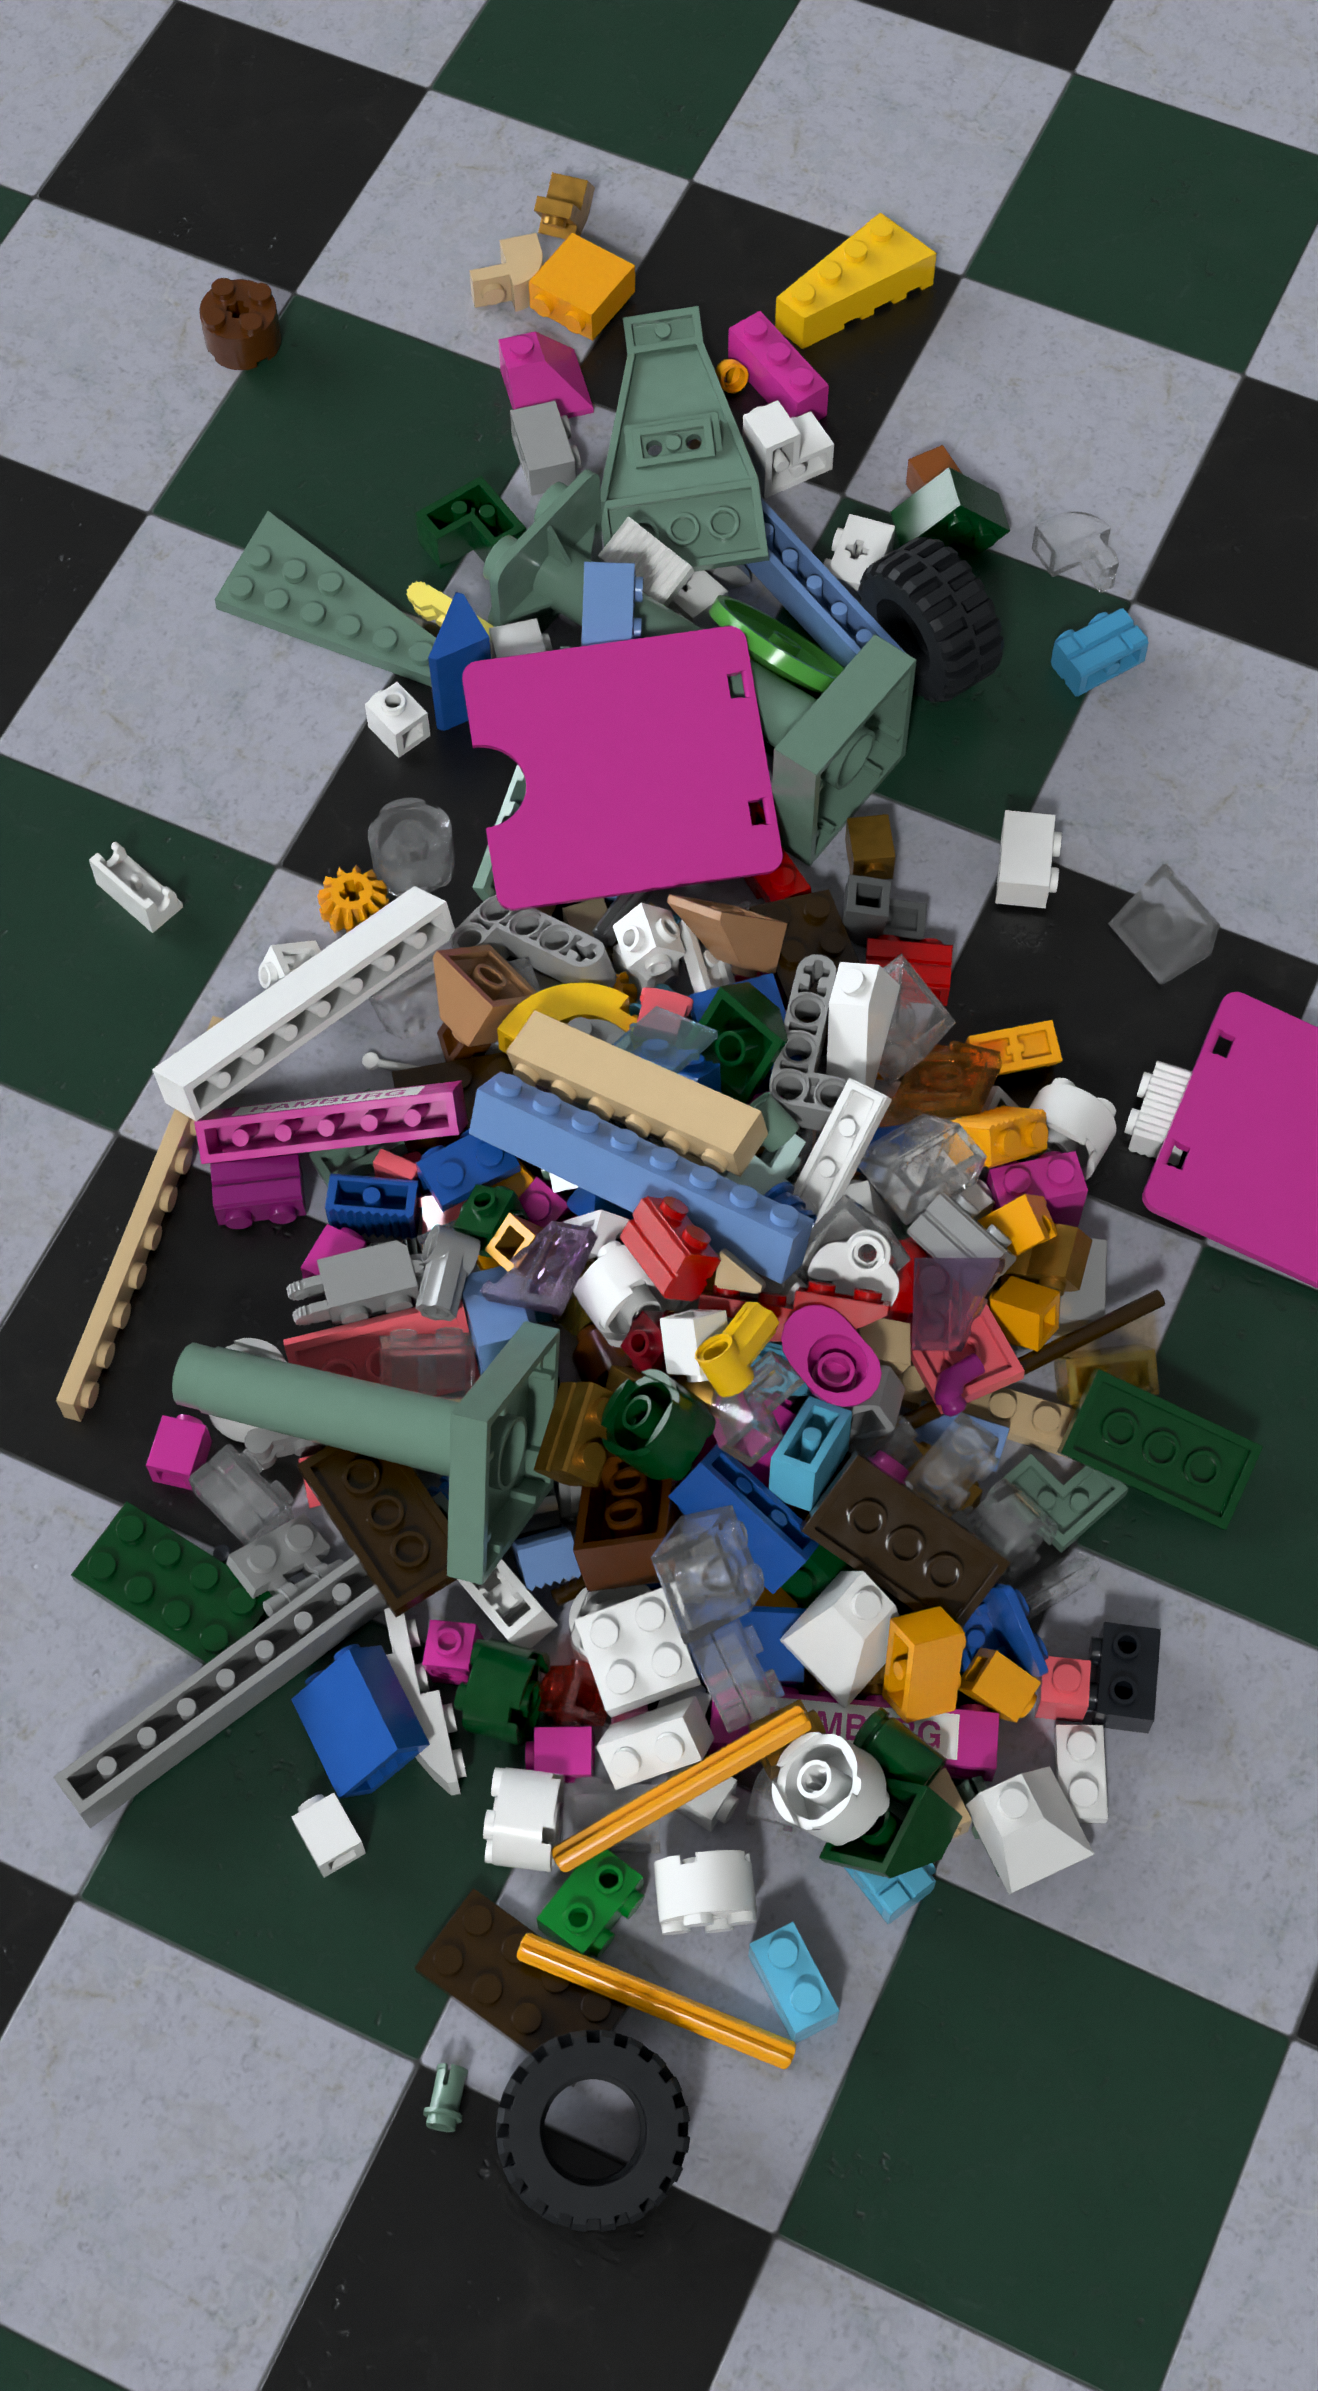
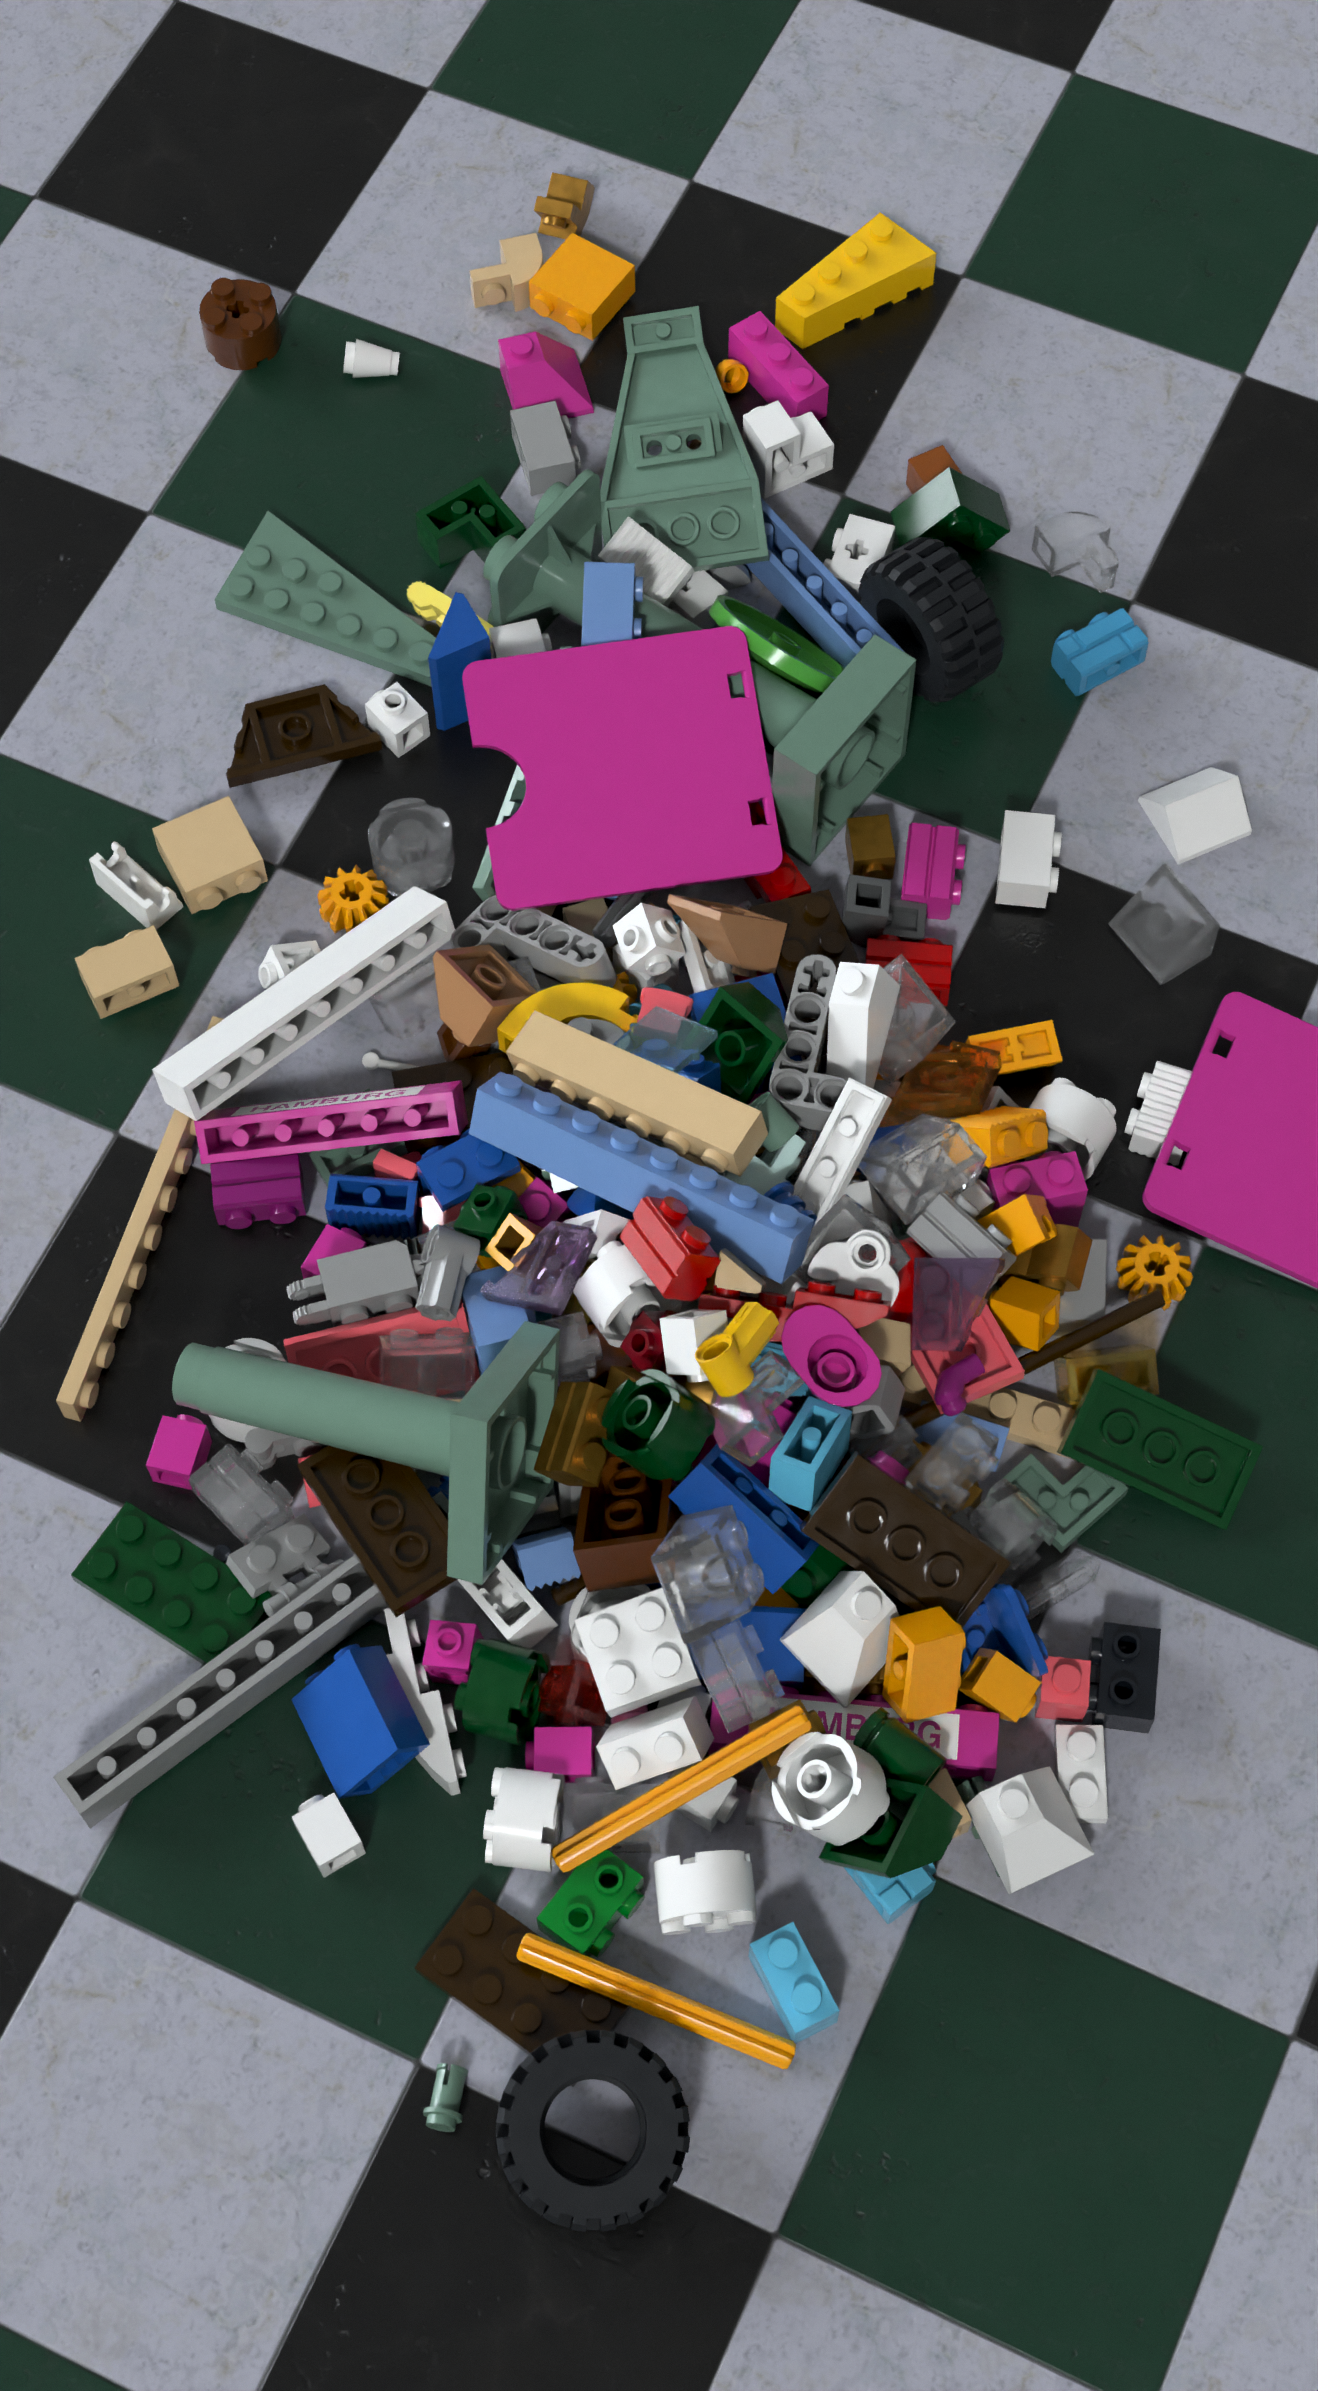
none -> tan brick [75,925,179,1019]
none -> tan brick [152,796,268,914]
none -> dark brown wing [226,684,383,788]
none -> white cone [343,339,400,378]
none -> clear brick [538,1311,603,1387]
none -> dark pink brick [901,822,966,920]
none -> light orange gear [1116,1234,1193,1311]
none -> white slope [1138,767,1252,865]

